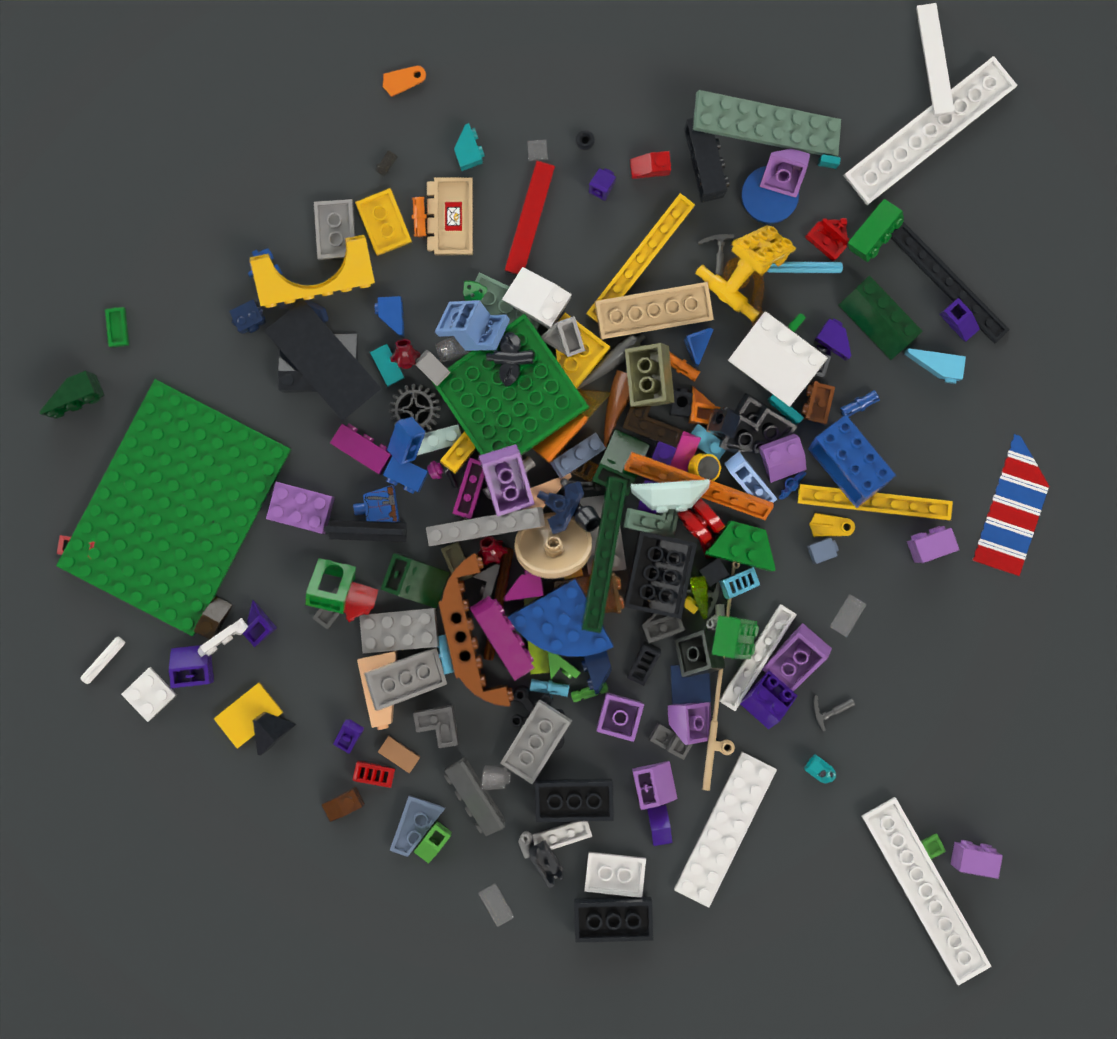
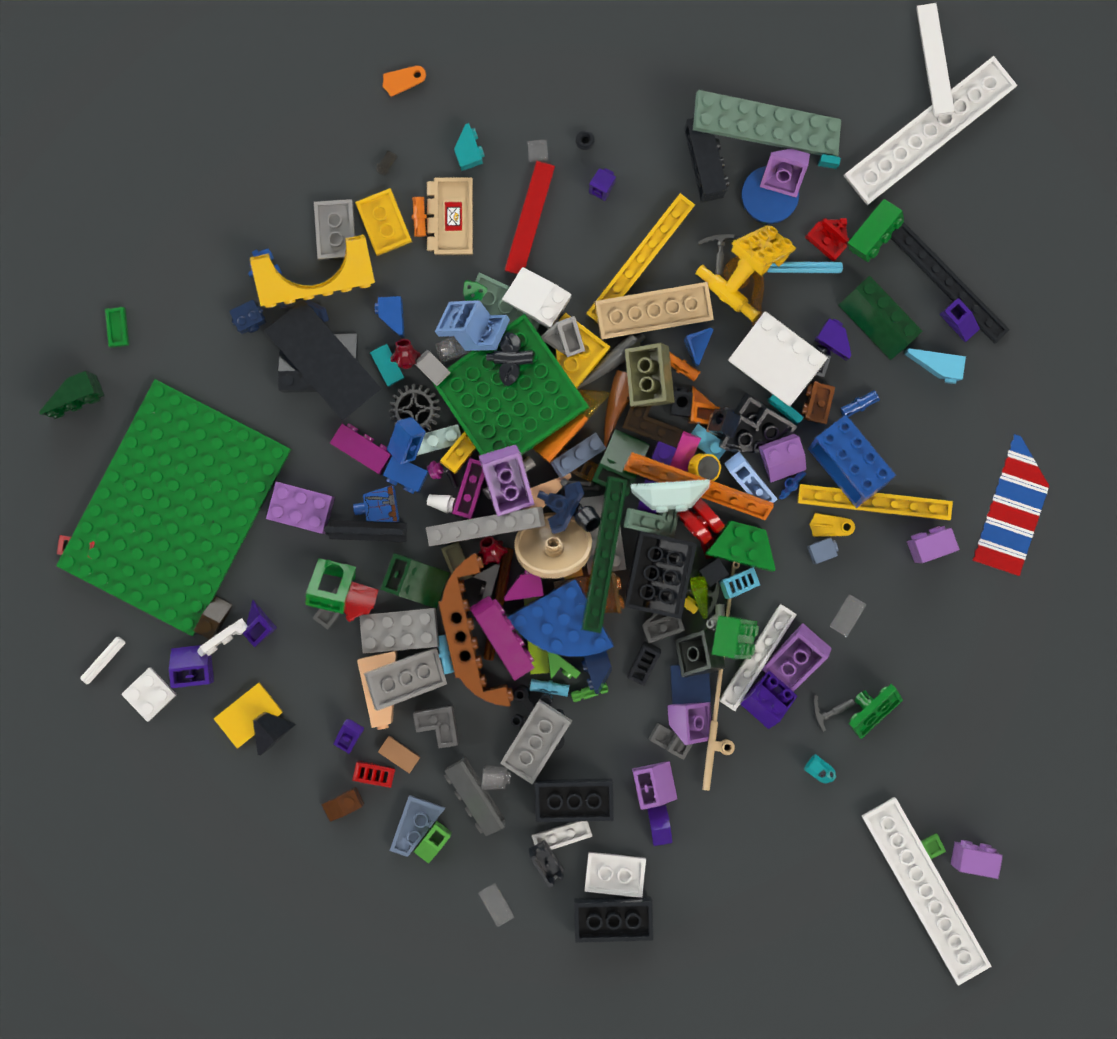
light grey arm [518,831,533,859] -> none
medium lavender brick [596,693,644,742] -> none
red slope [630,151,671,179] -> none
white plate [674,752,777,907] -> none
green tile [787,313,806,332] -> none
none -> white cone [427,494,457,514]
none -> green plate [849,684,903,739]

